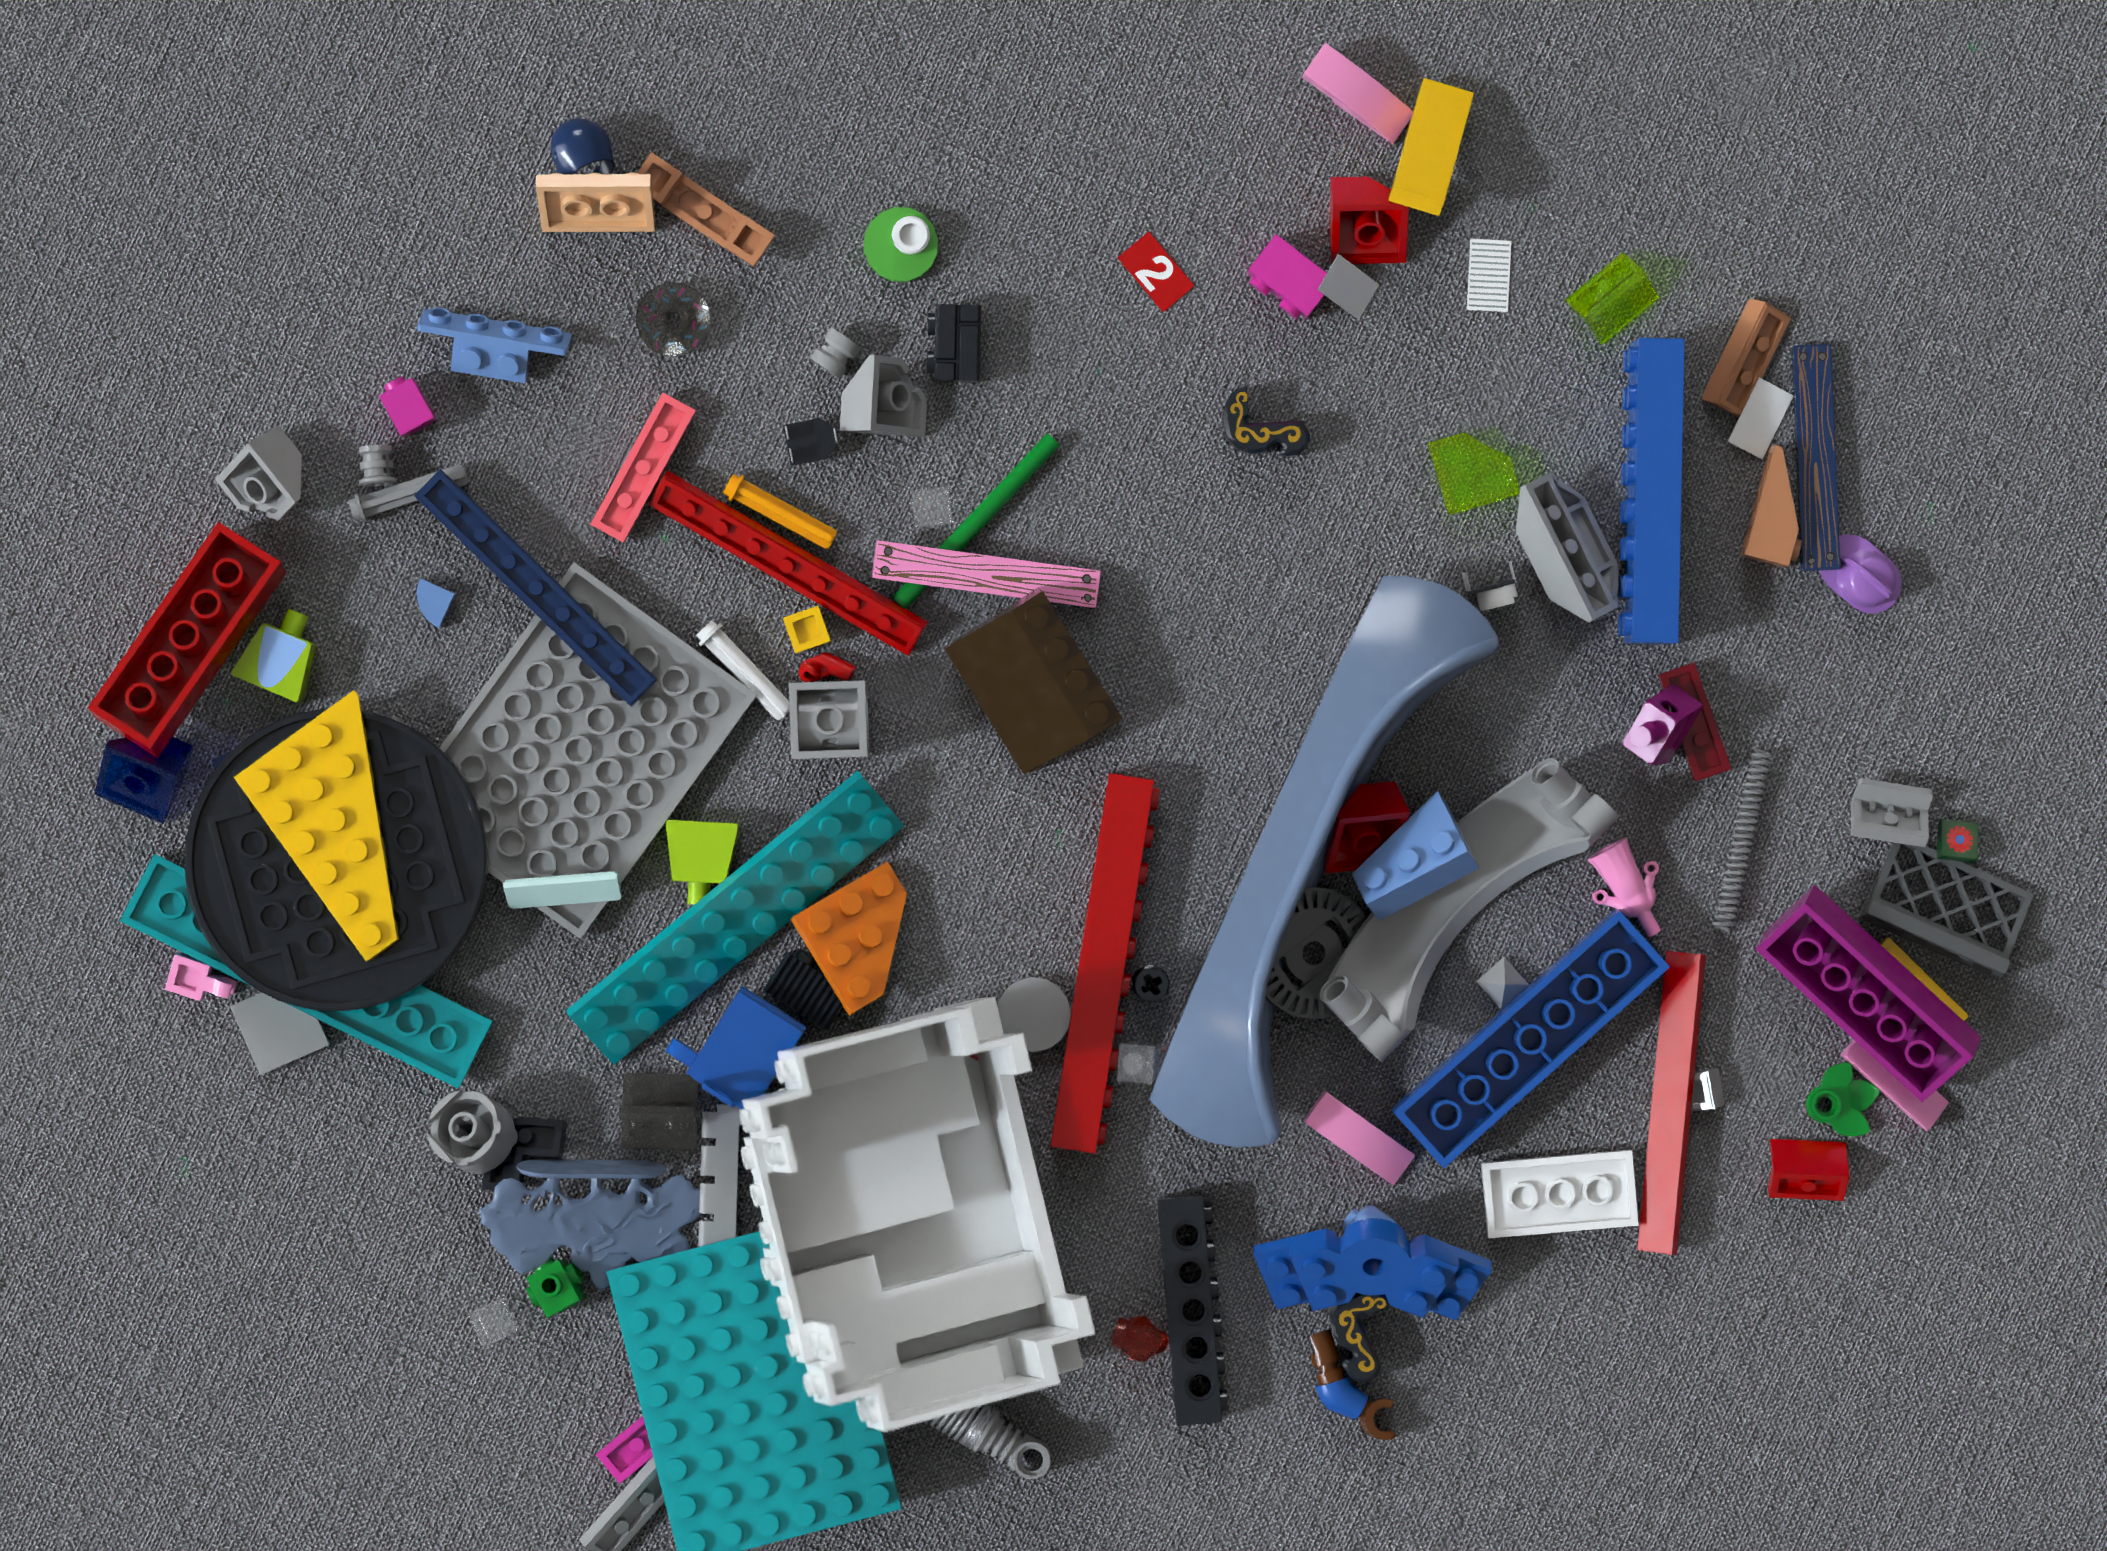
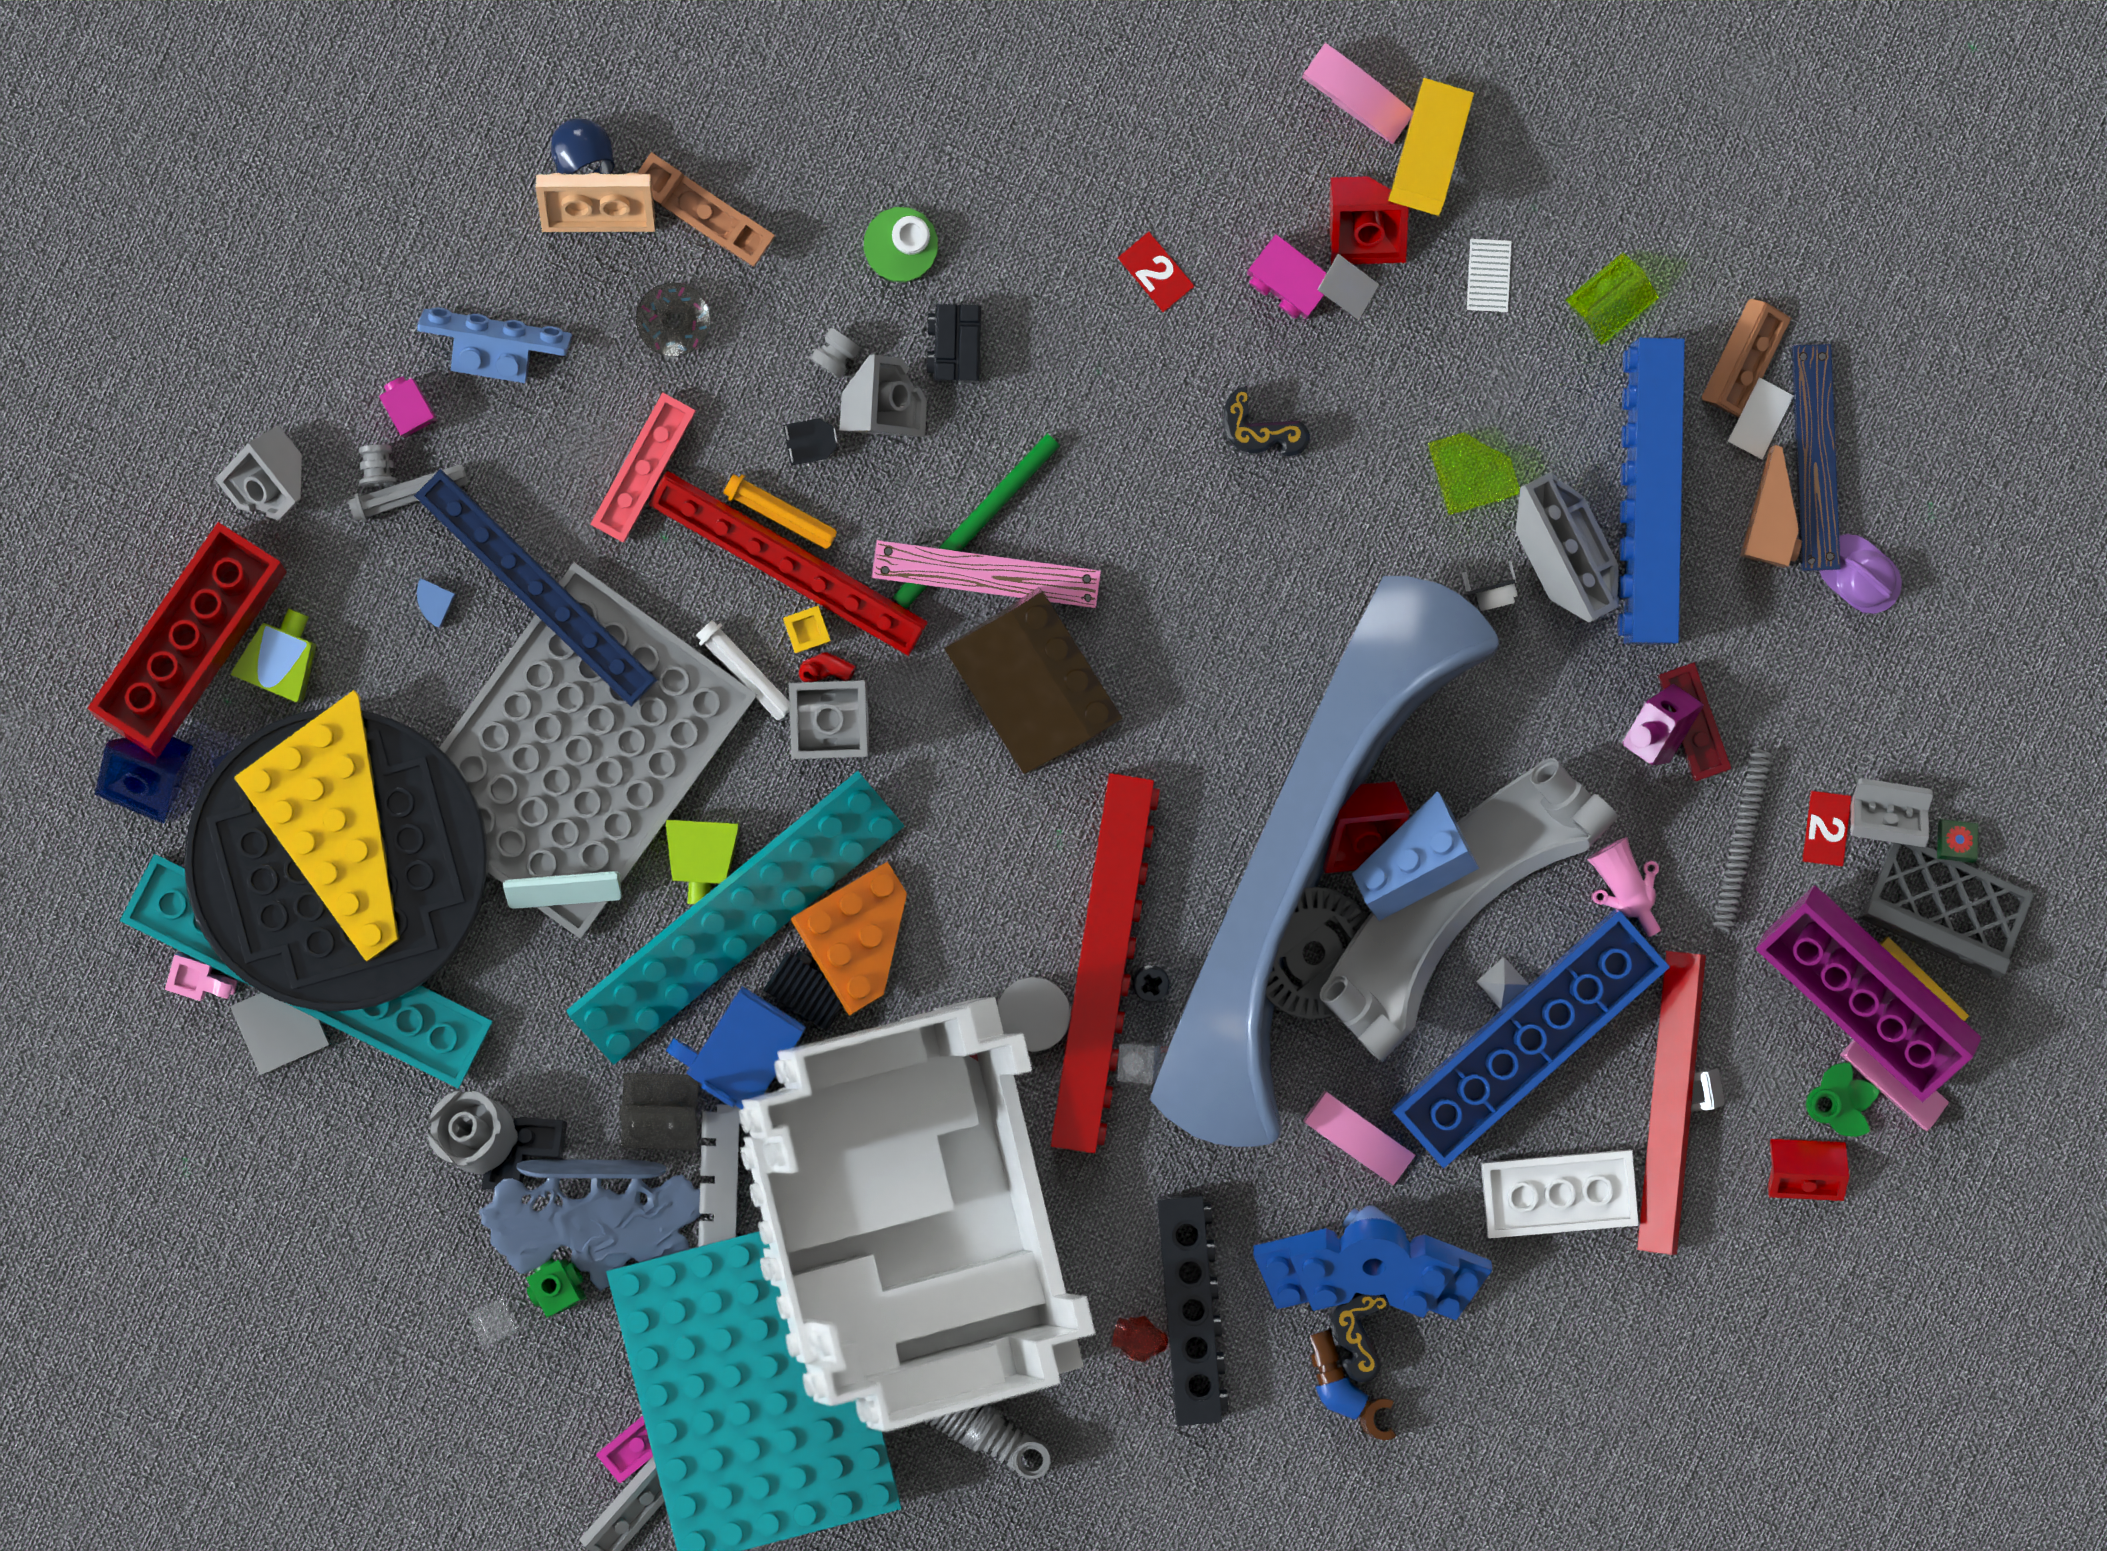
clear tile [911,486,953,528] -> none
none -> red sticker [1802,791,1852,866]

